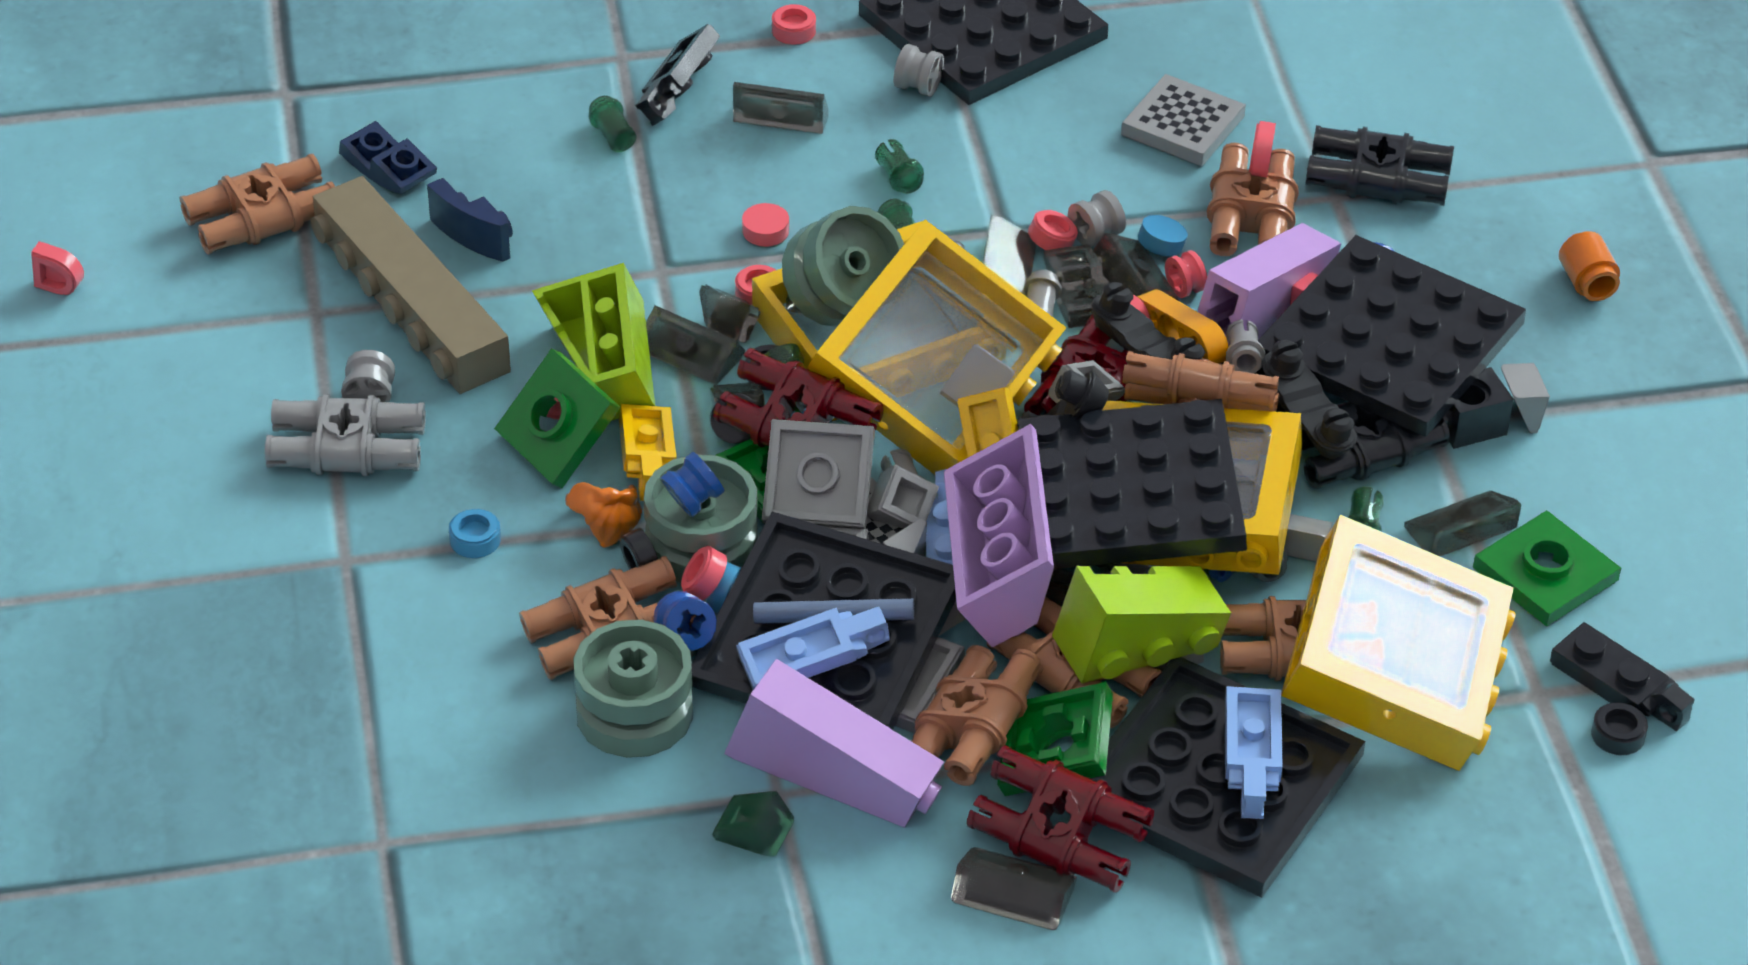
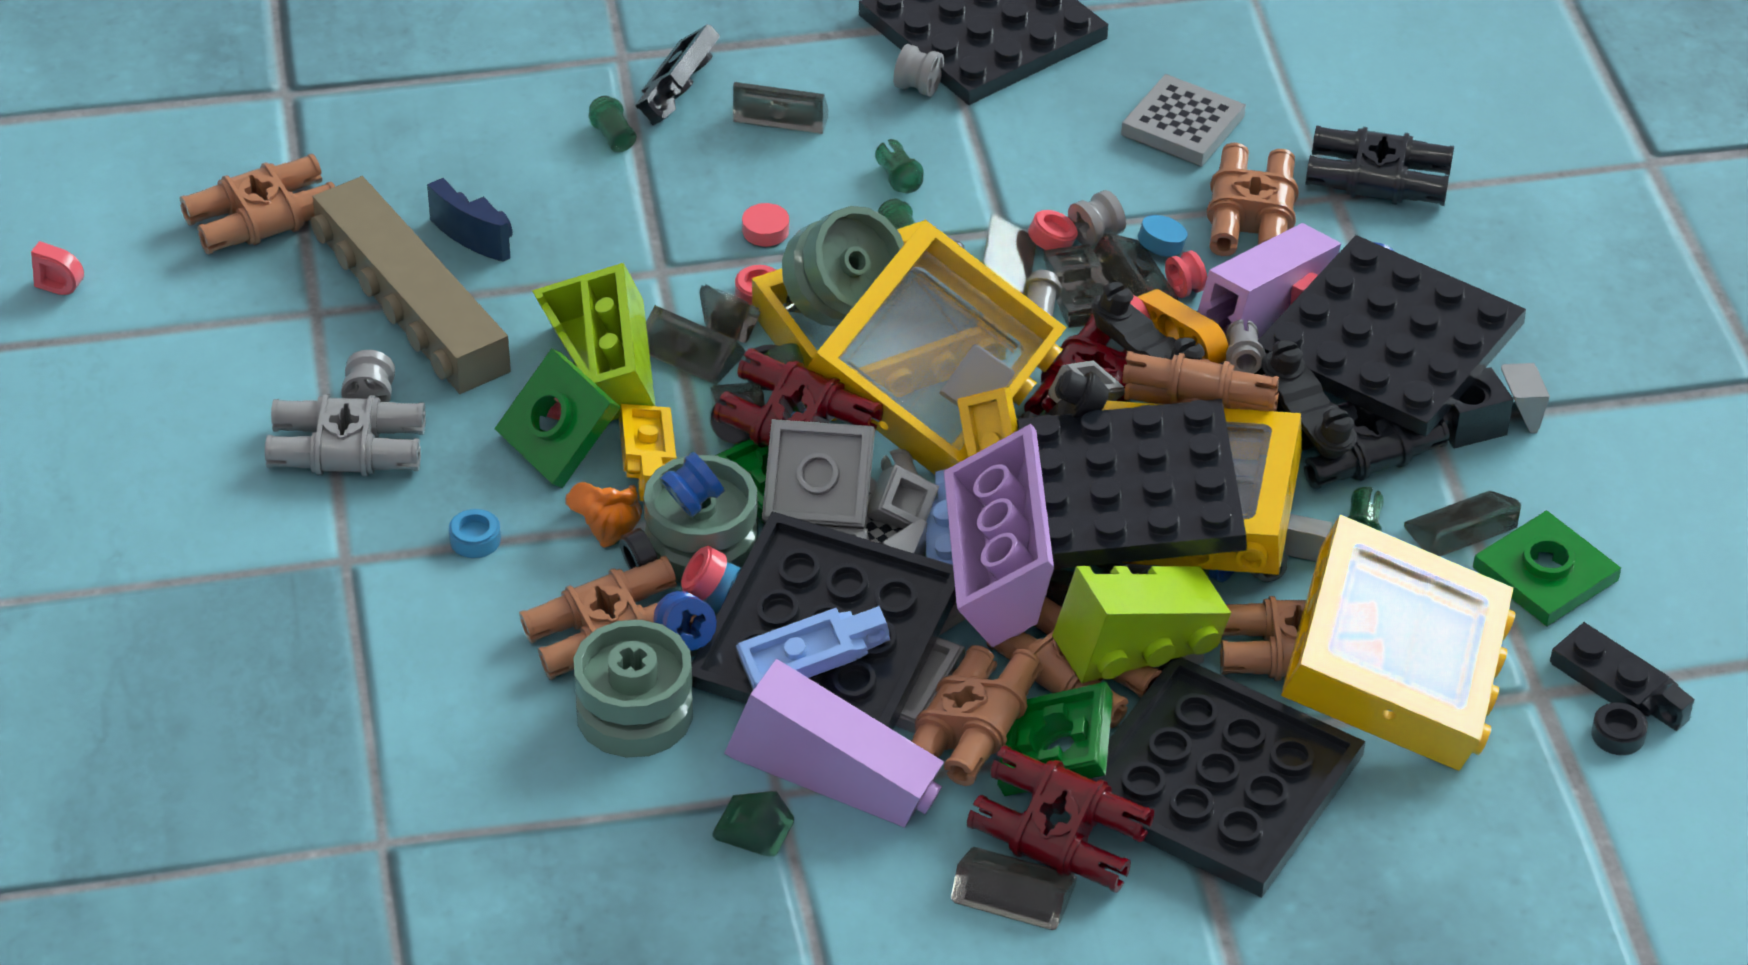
dark blue slope [339,121,437,194] -> none
sand blue bar [753,598,914,624] -> none
coral tile [772,4,816,45] -> none
light blue hinge [1225,686,1282,819] -> none
coral tile [1249,121,1276,178] -> none
orange brick [1559,231,1620,301] -> none

